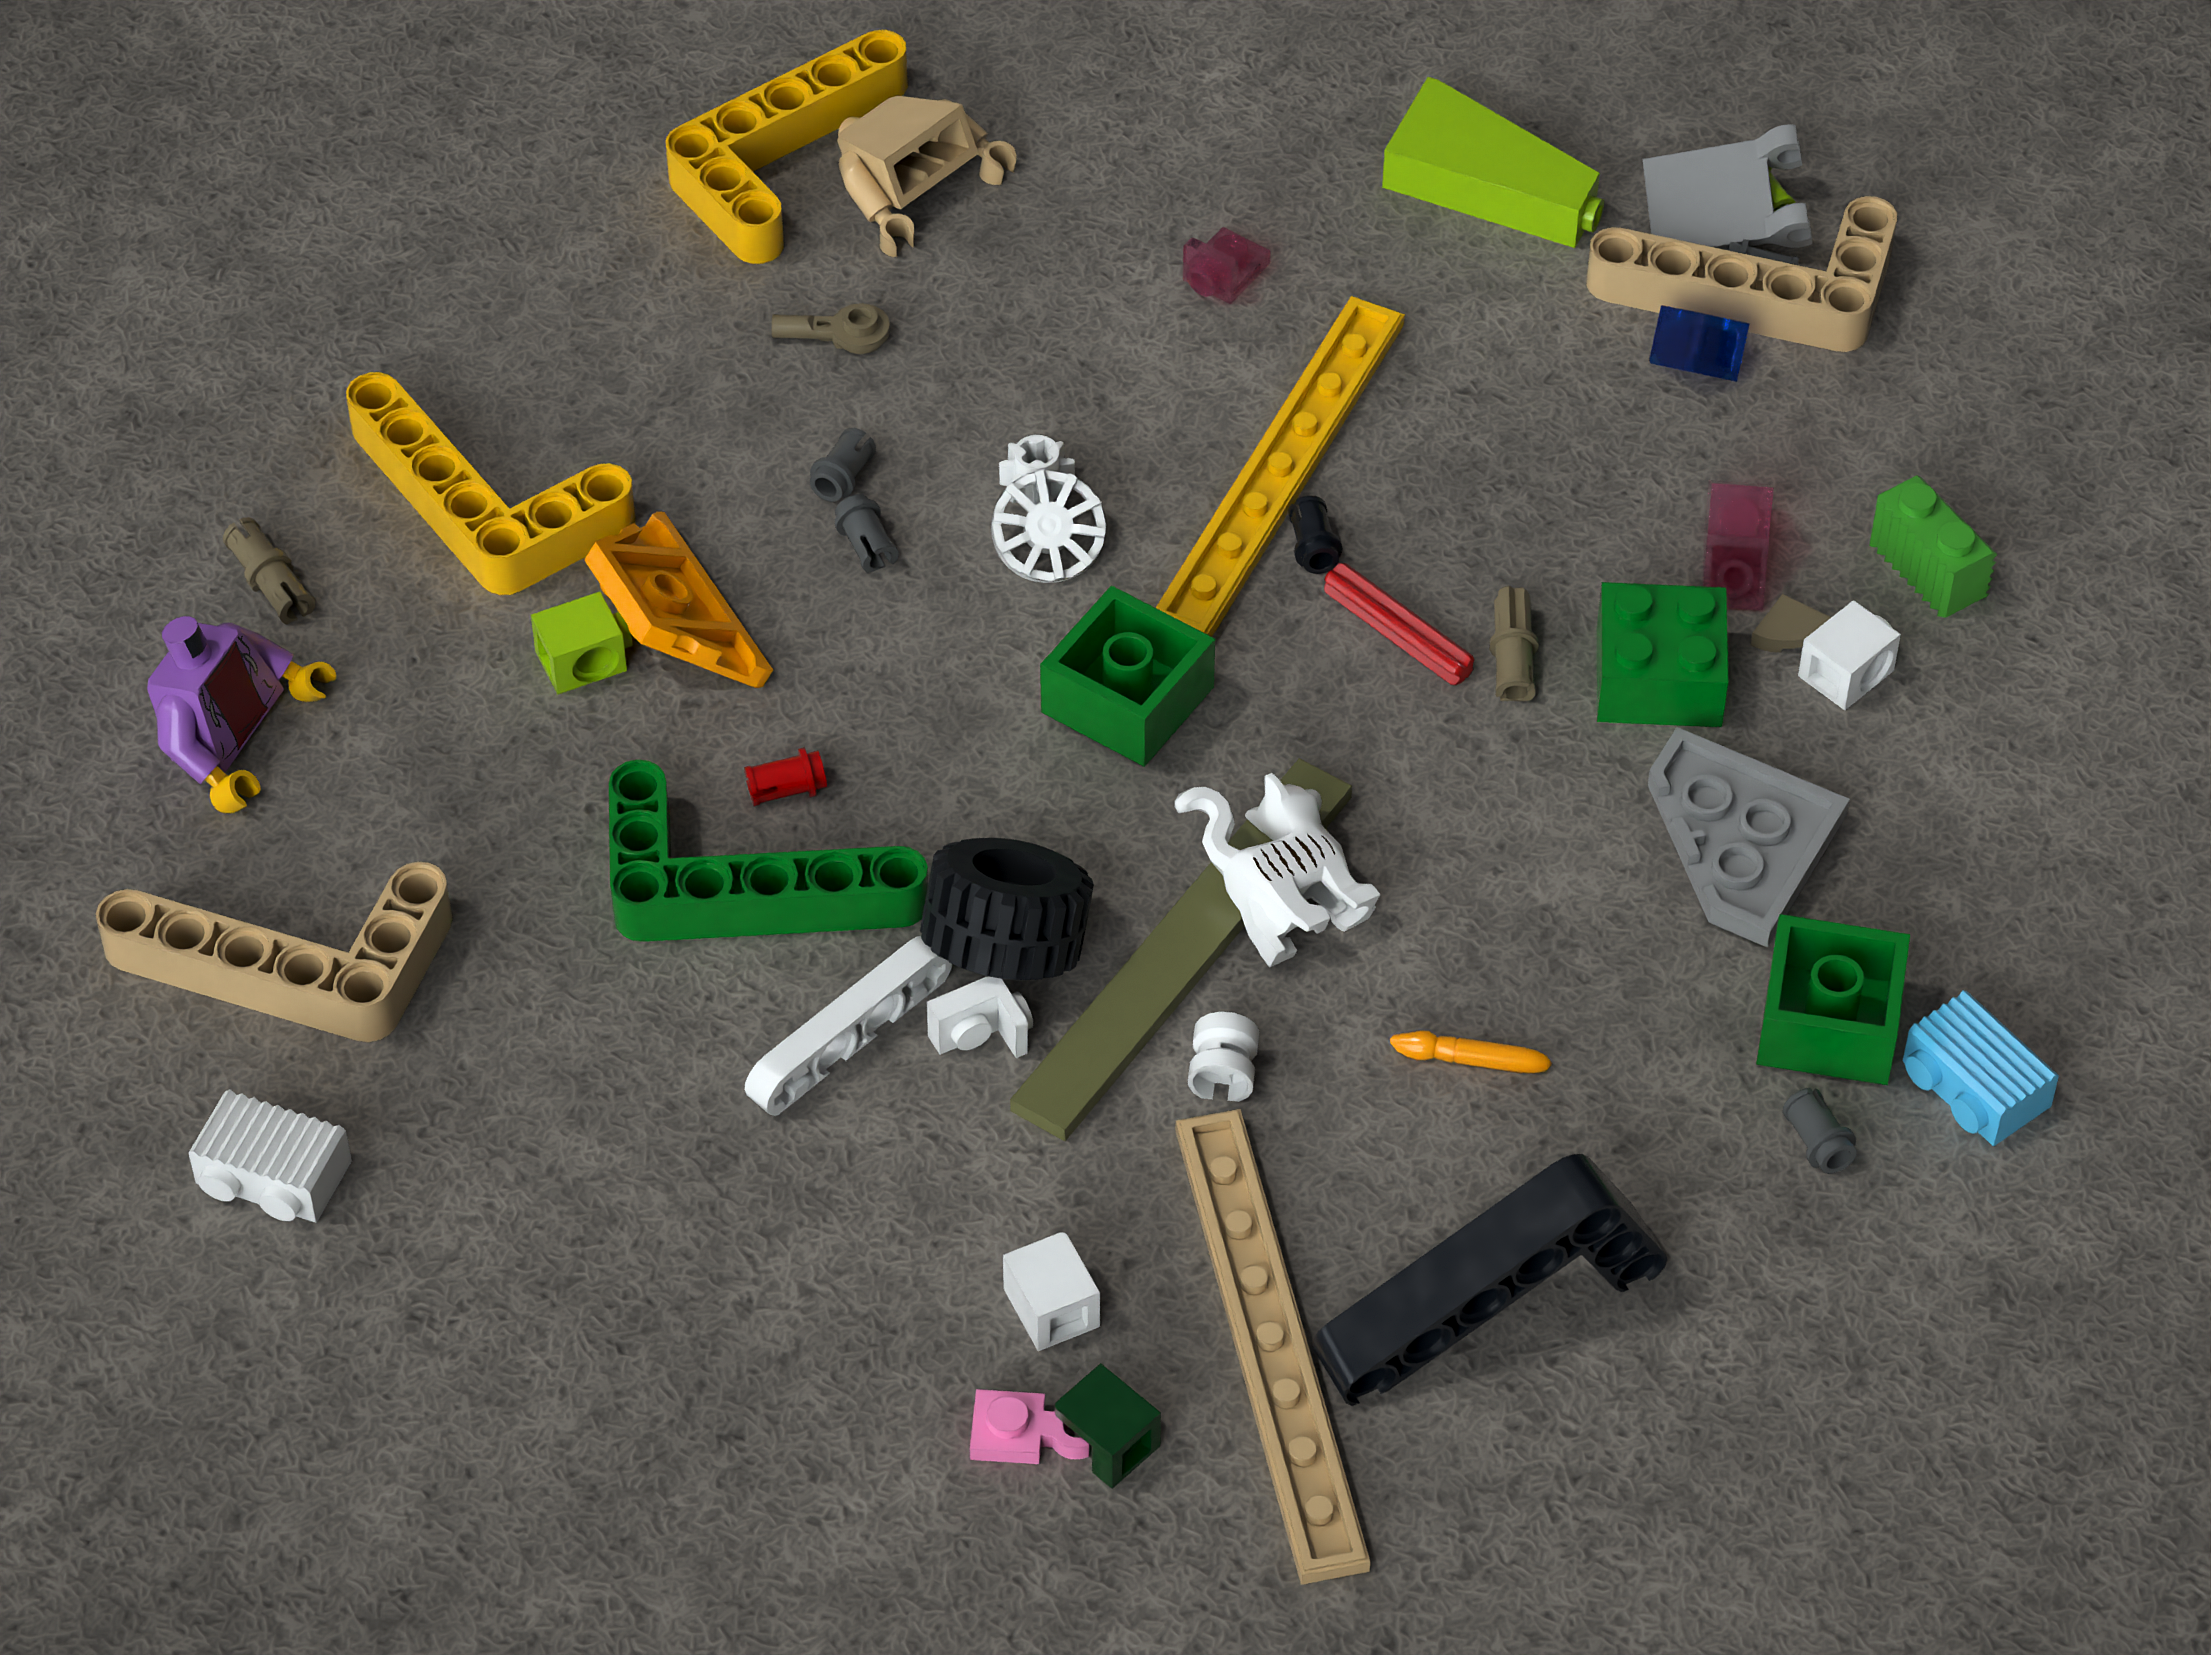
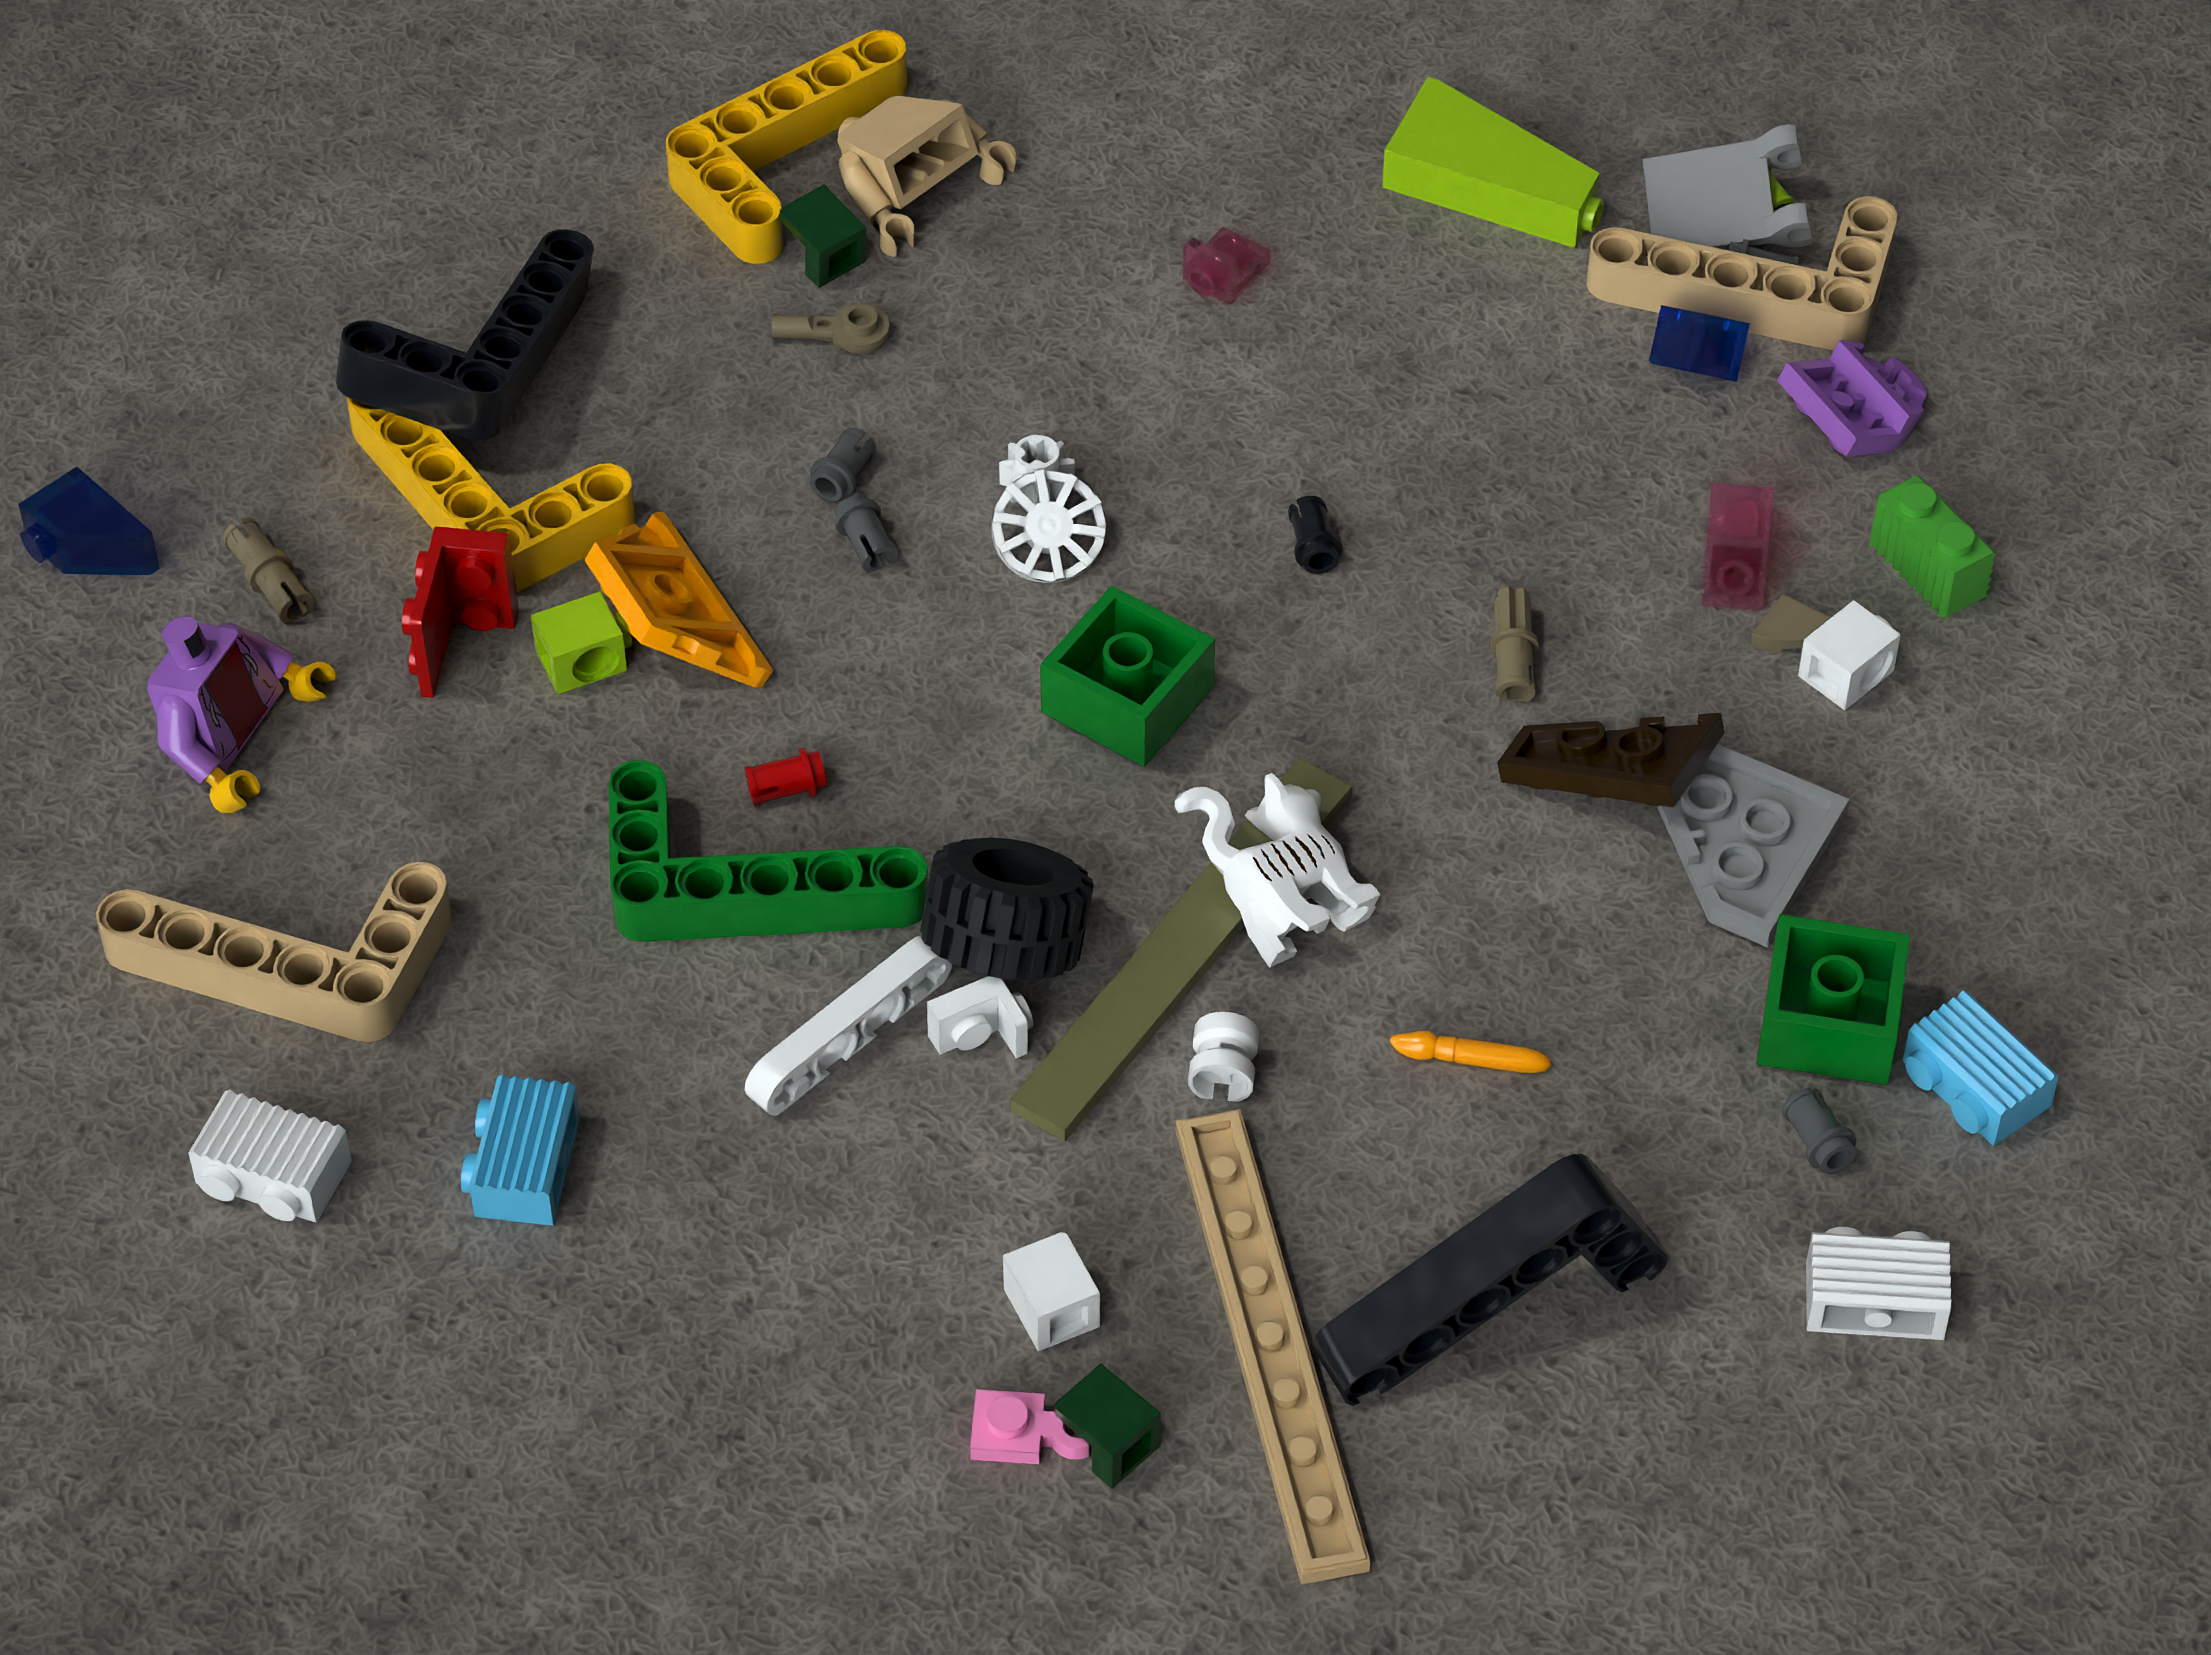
yellow tile [1156,296,1405,637] -> none
red axle [1324,563,1475,686] -> none
green brick [1597,582,1729,727] -> none
none -> clear blue slope [18,467,160,575]
none -> black beam [336,229,594,441]
none -> red bracket [402,526,519,698]
none -> medium azure brick [461,1074,580,1226]
none -> dark green panel [780,184,867,288]
none -> dark brown wing [1497,713,1725,807]
none -> medium lavender slope [1777,340,1927,457]
none -> white brick [1806,1227,1952,1340]

